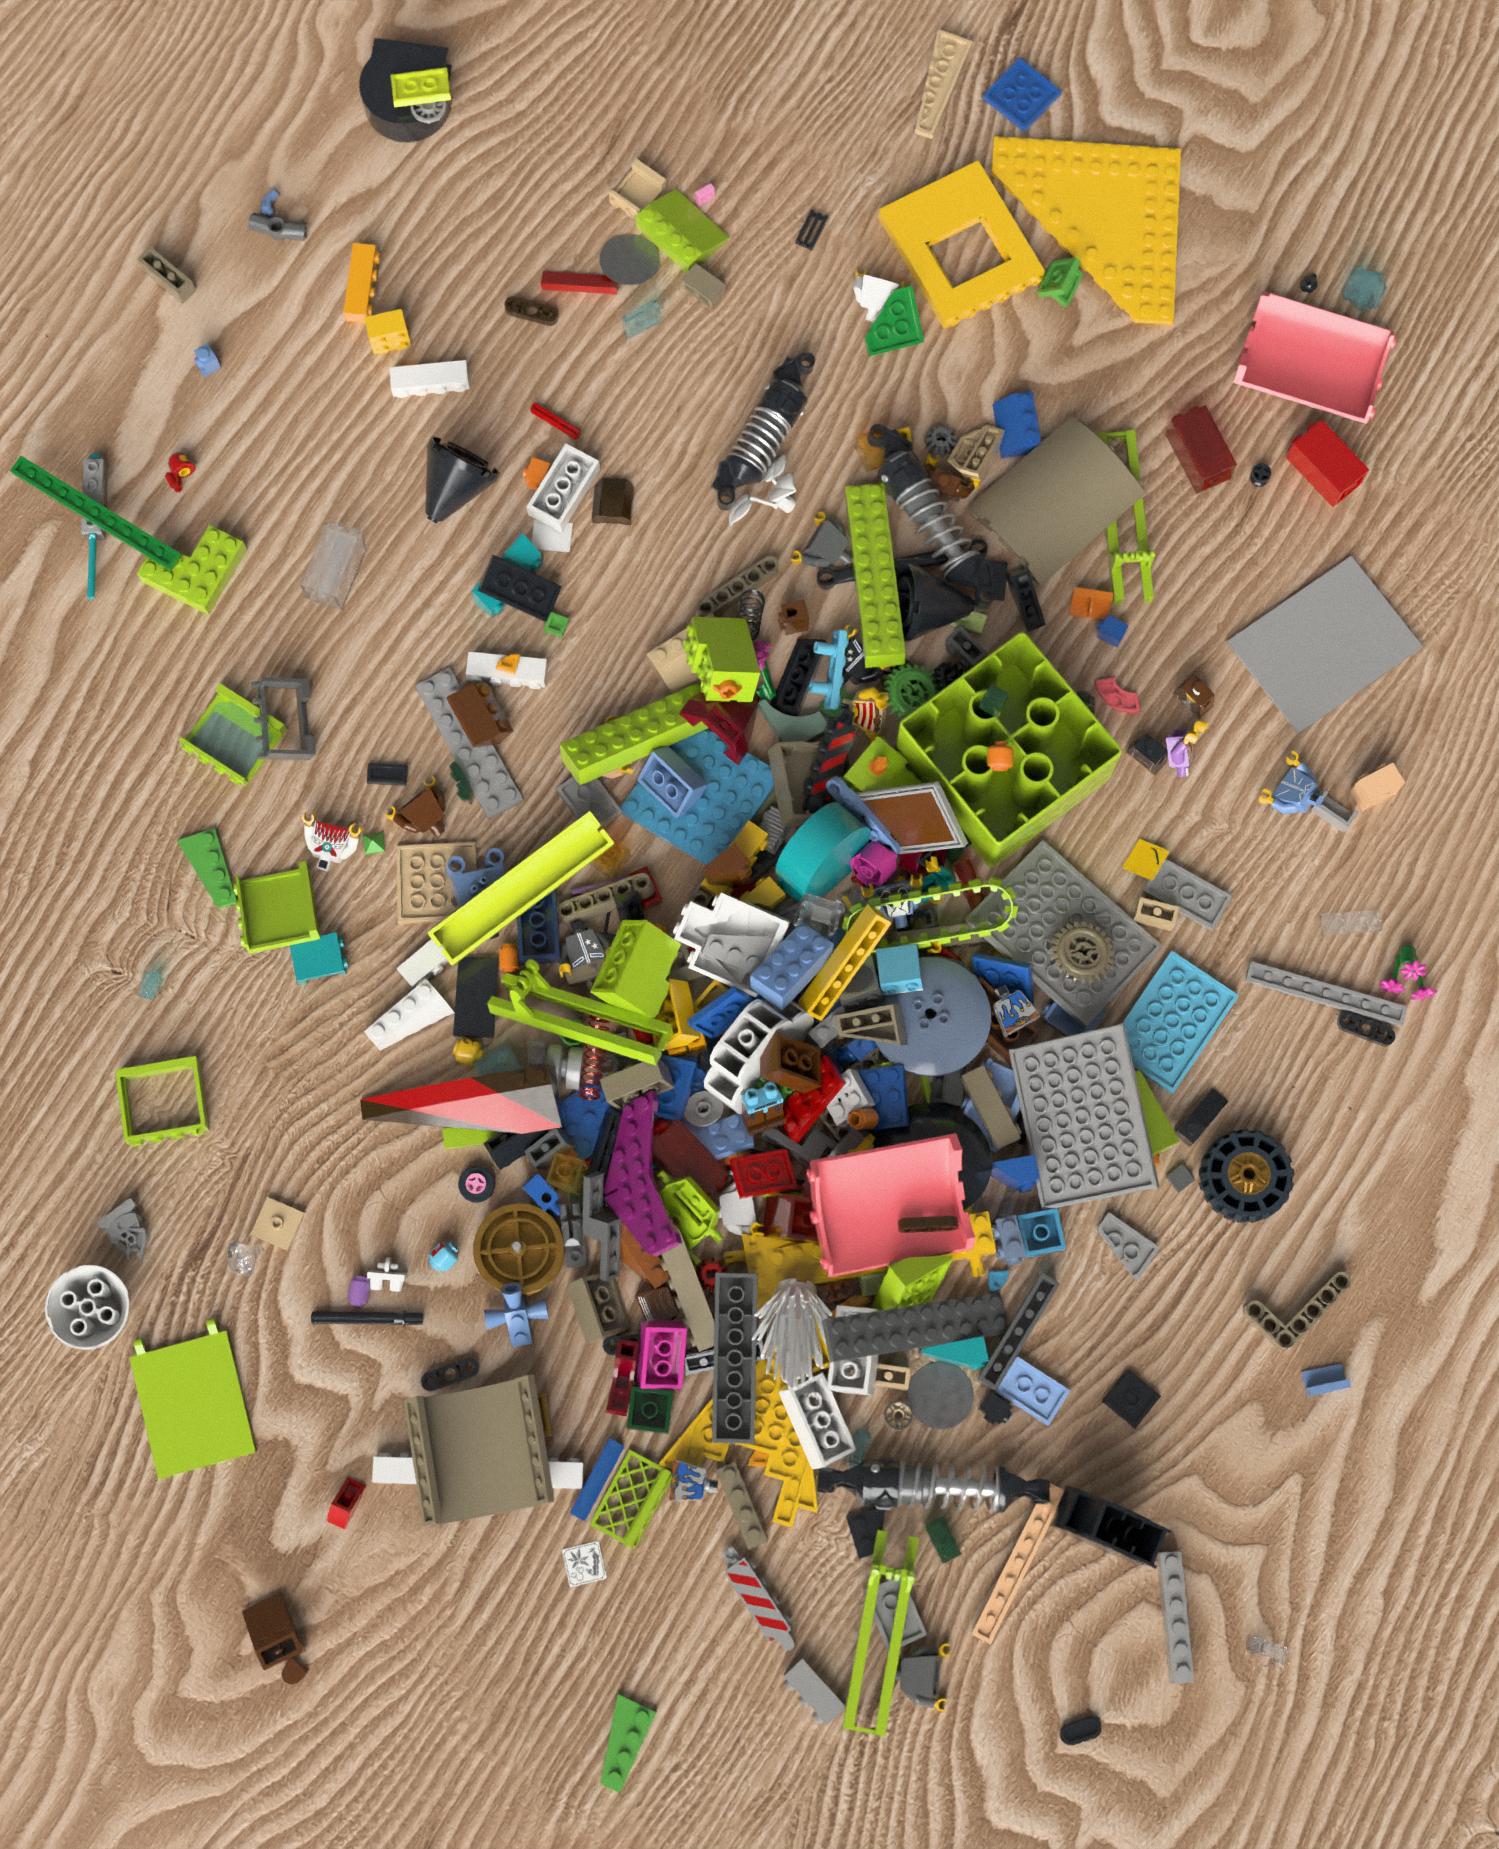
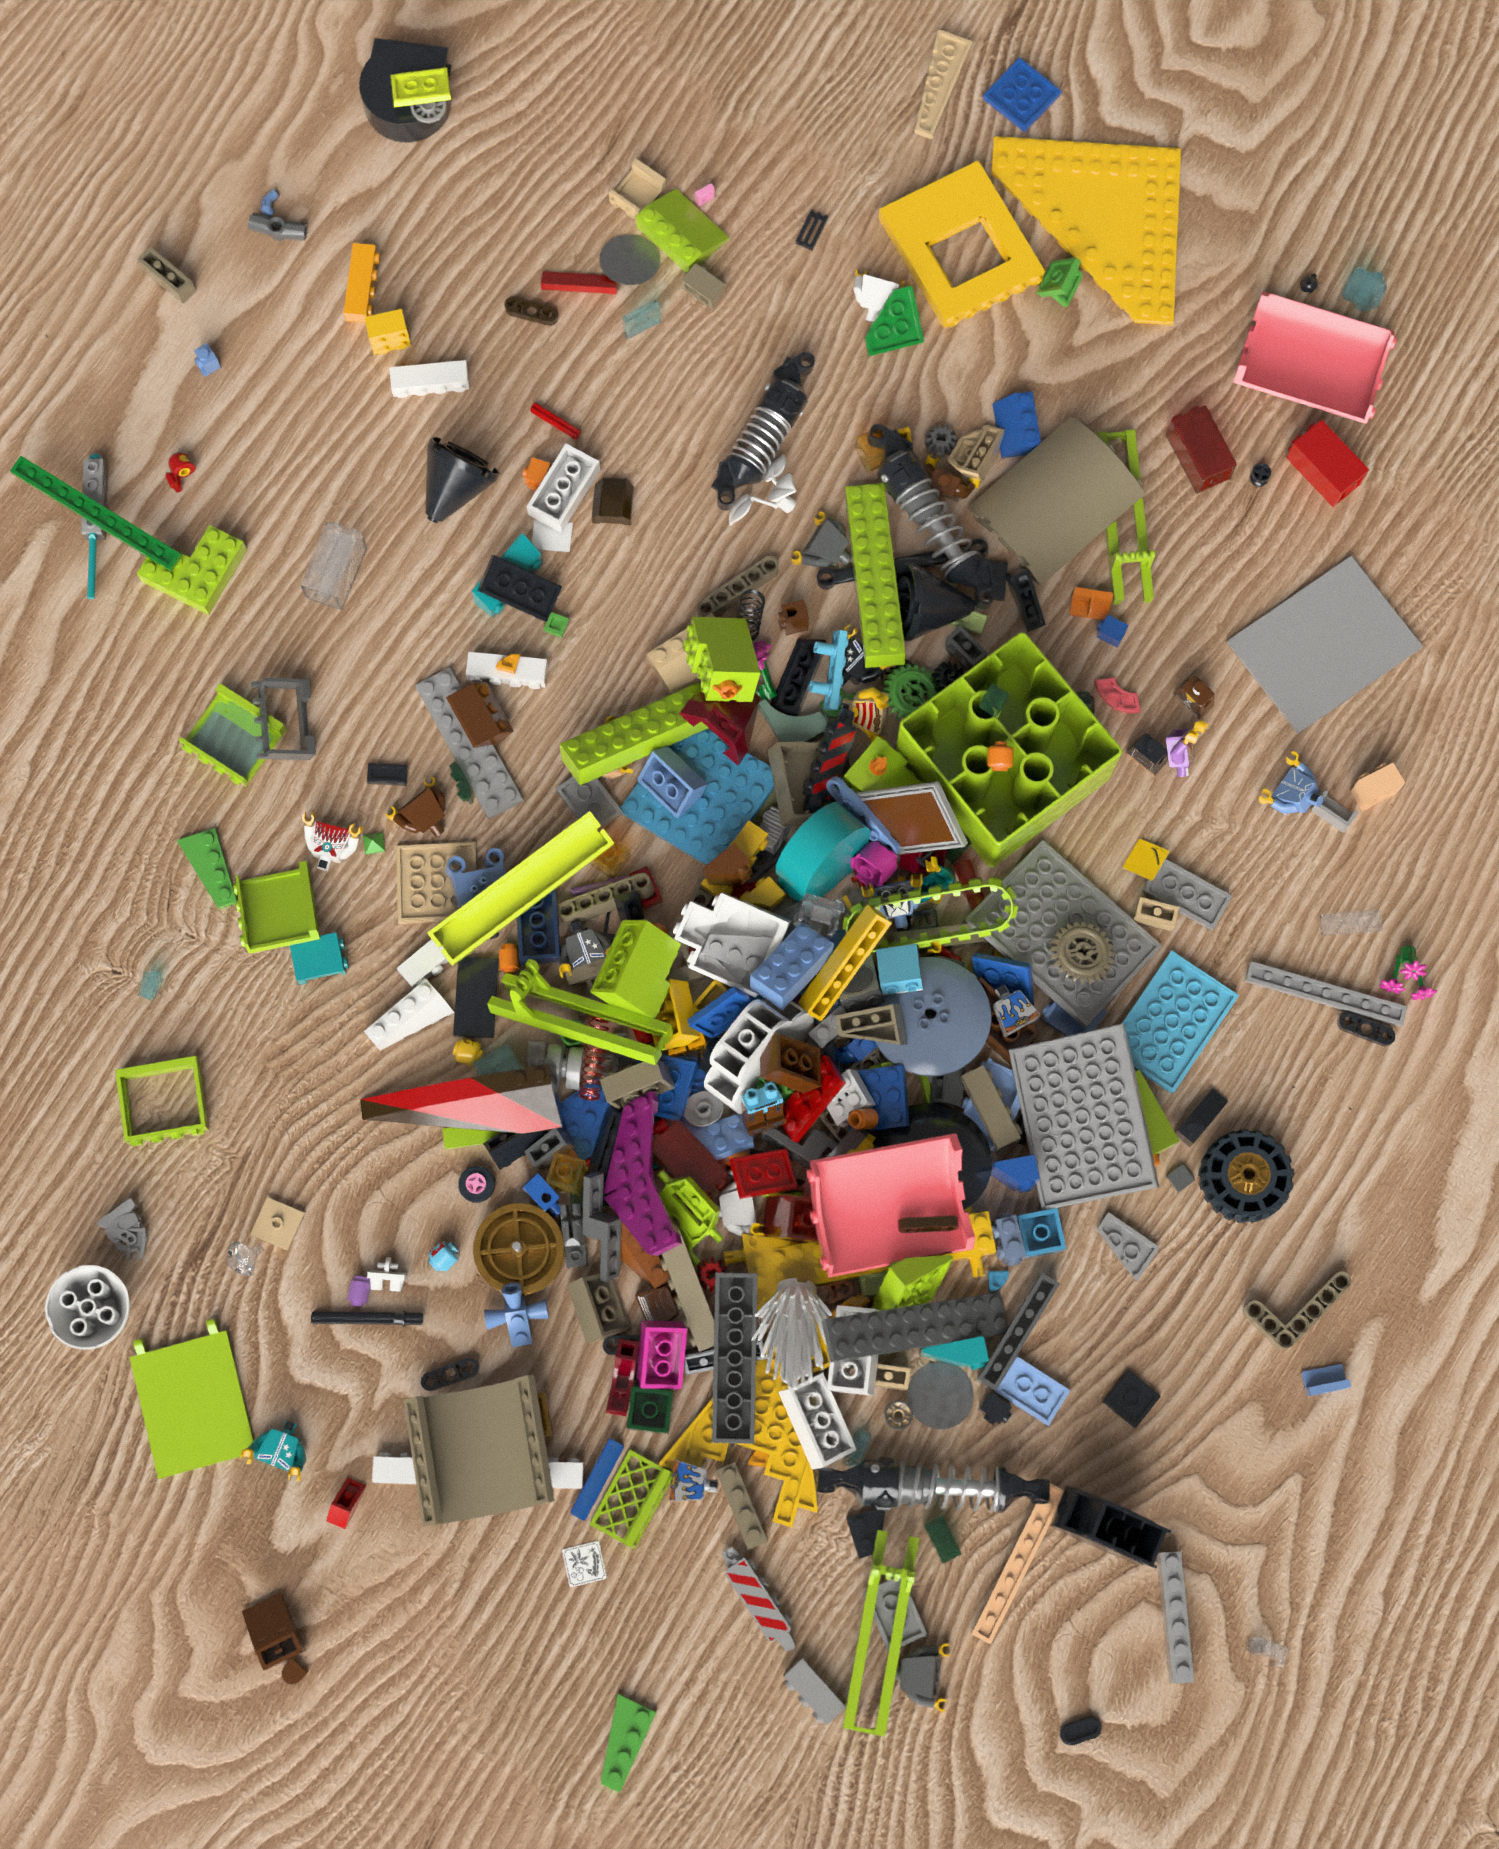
none -> teal torso [240,1420,307,1482]

